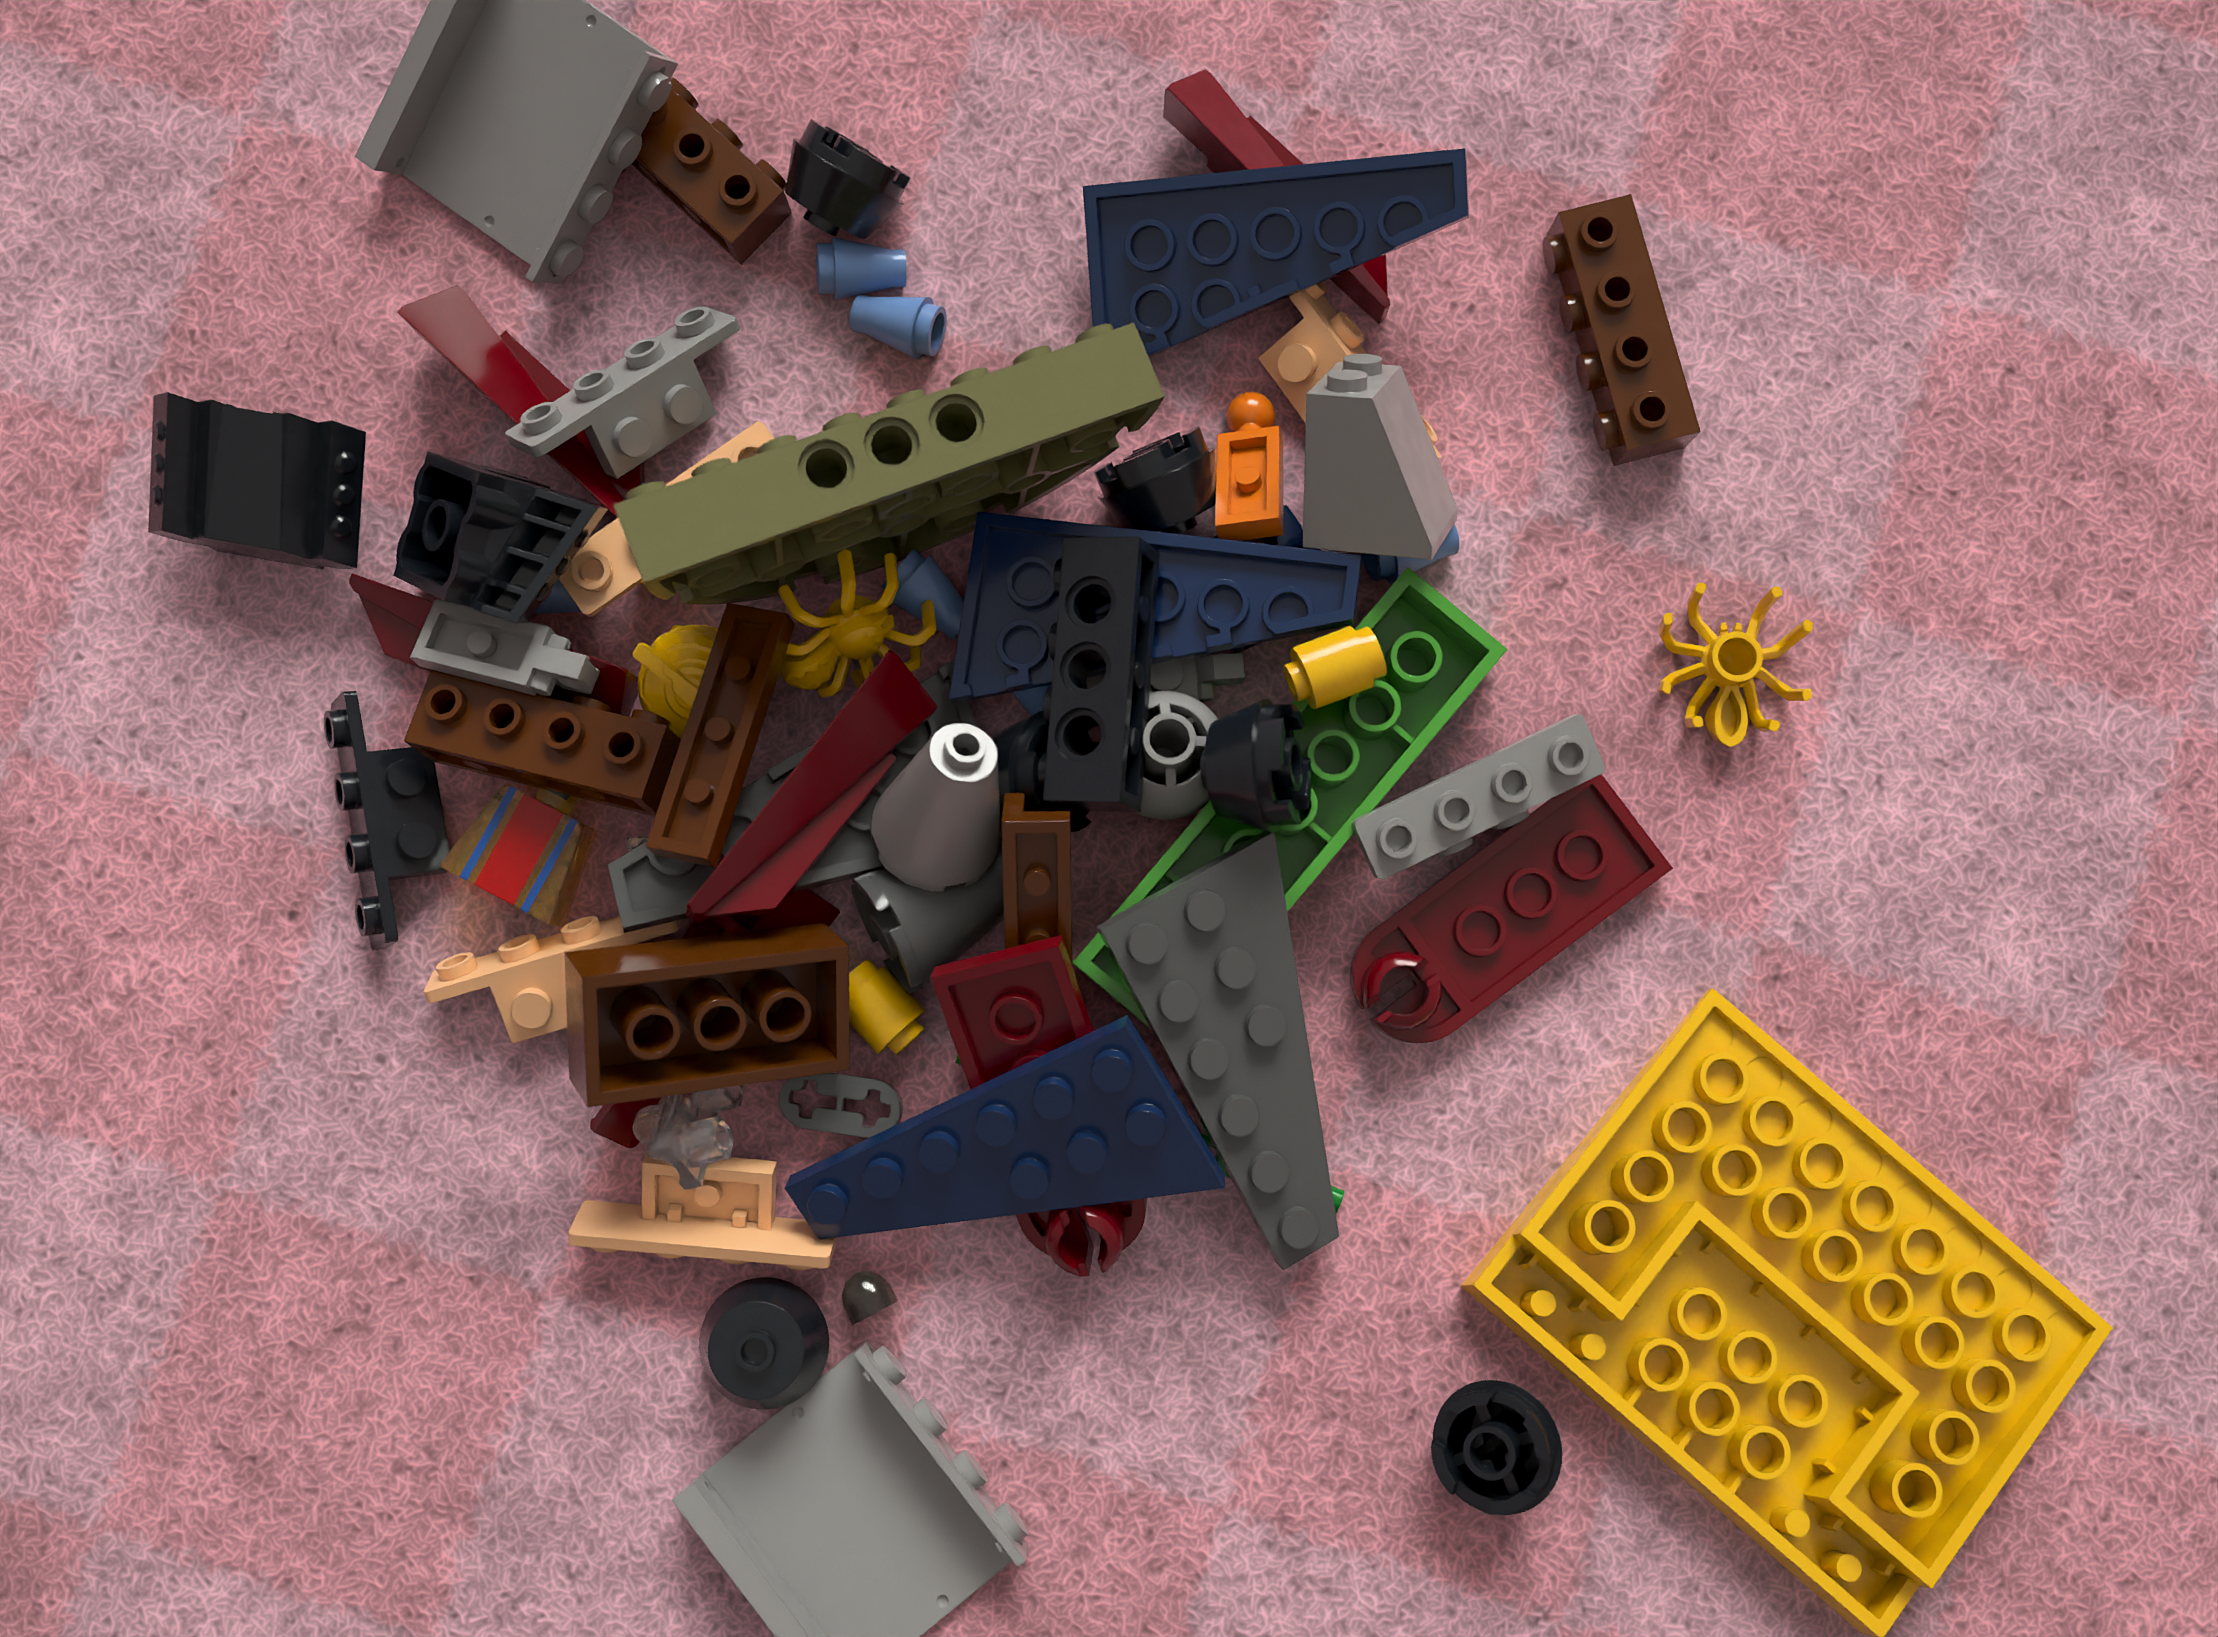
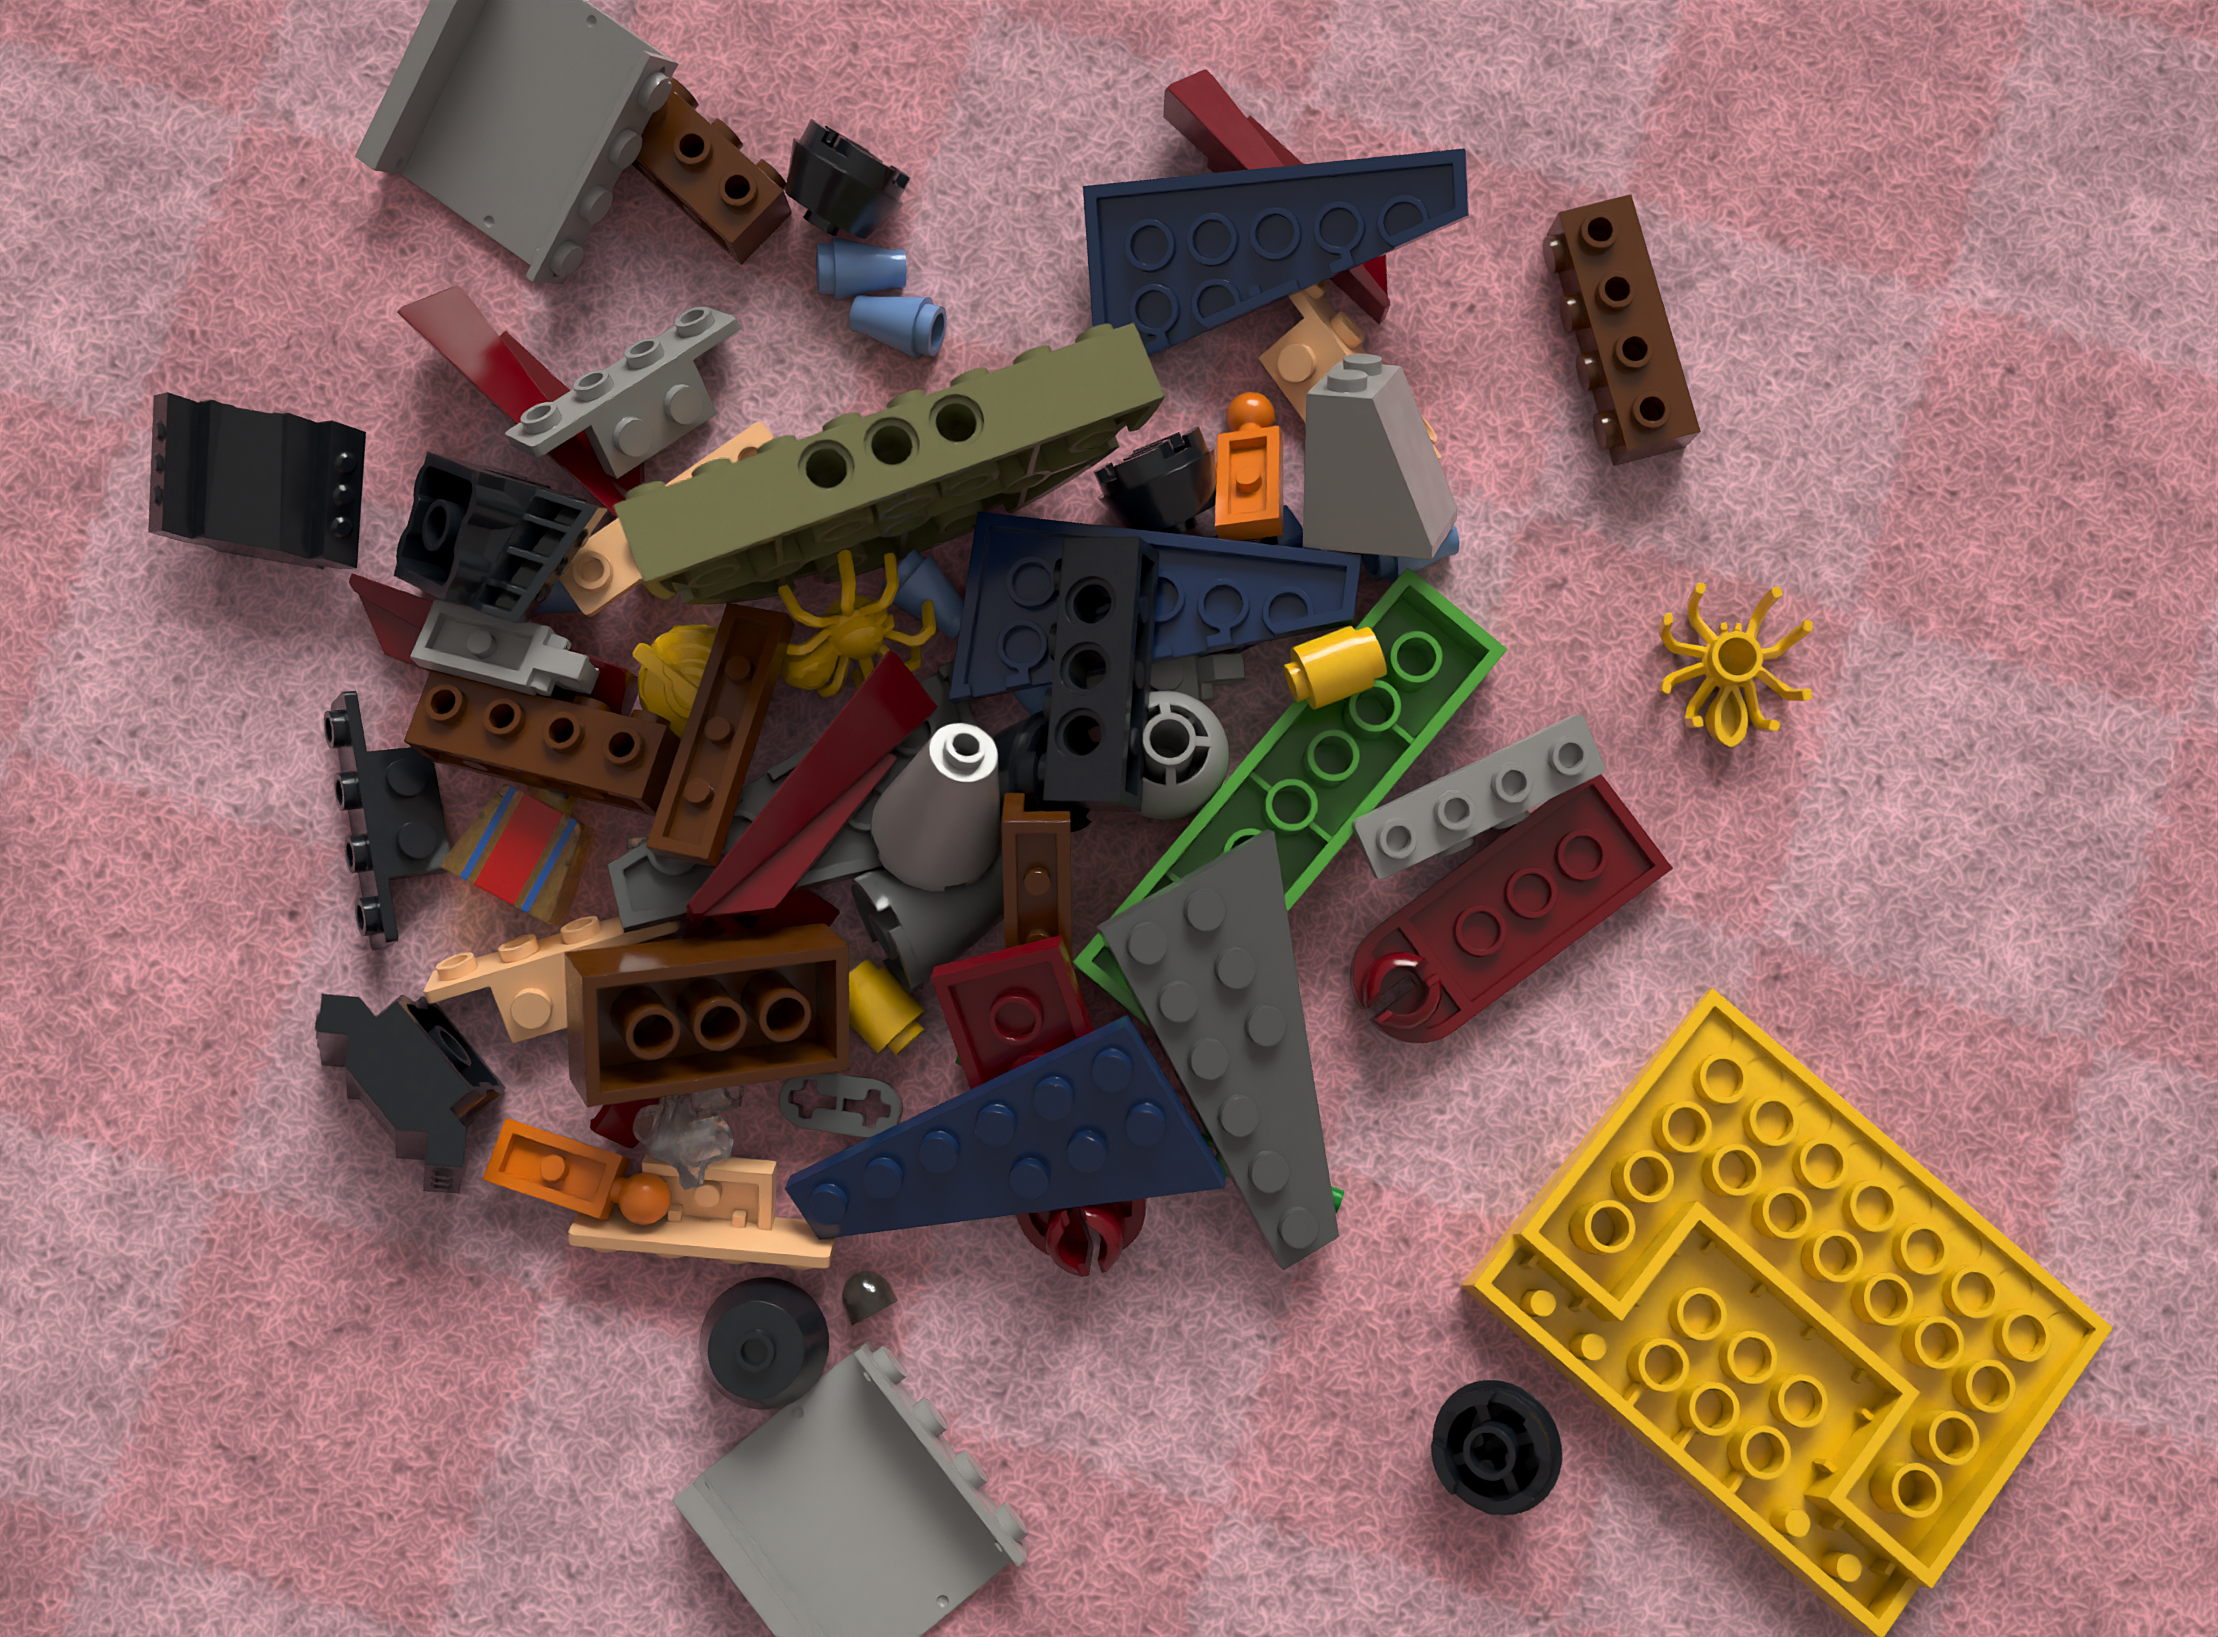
black cone [1200,699,1311,833] -> none
none -> black slope [315,994,506,1194]
none -> orange plate [482,1118,671,1225]

